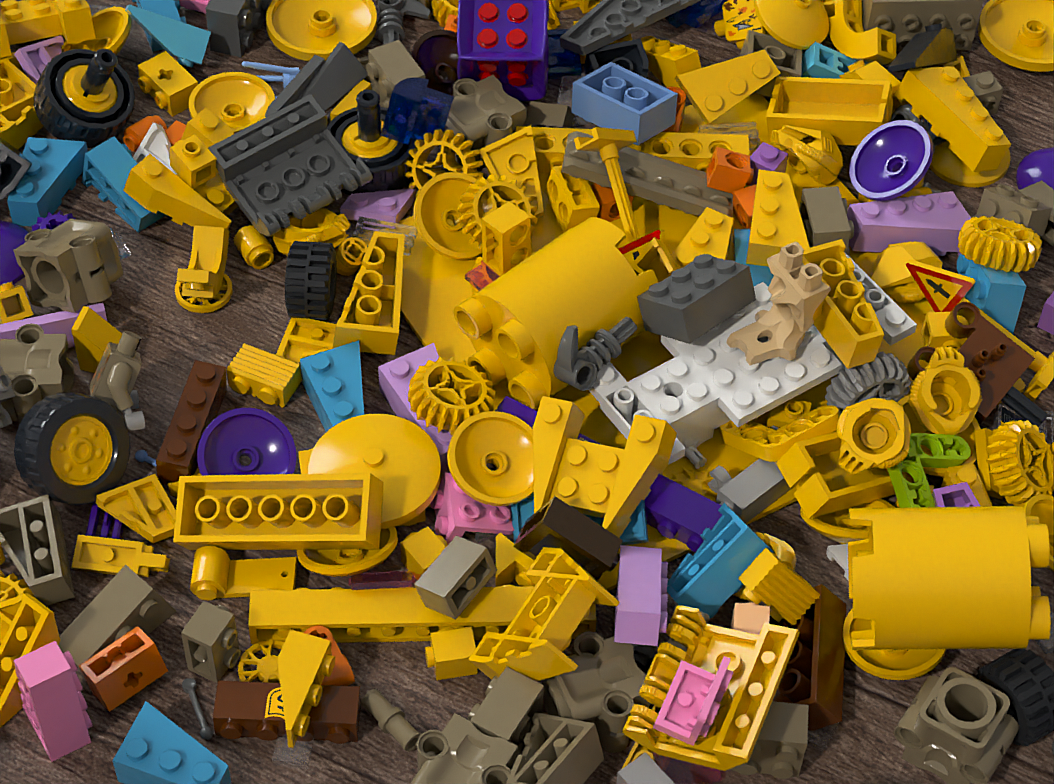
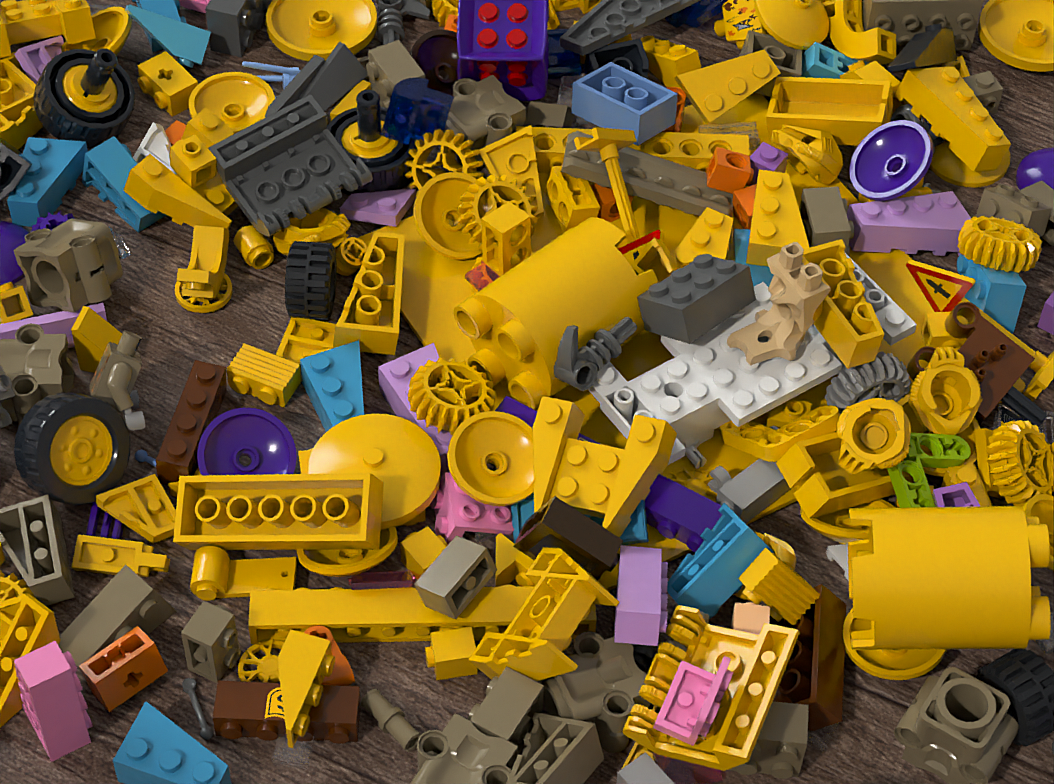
orange brick [123,115,167,153] -> none
clear tile [352,216,418,256] -> none
yellow helmet [871,241,942,303] -> none

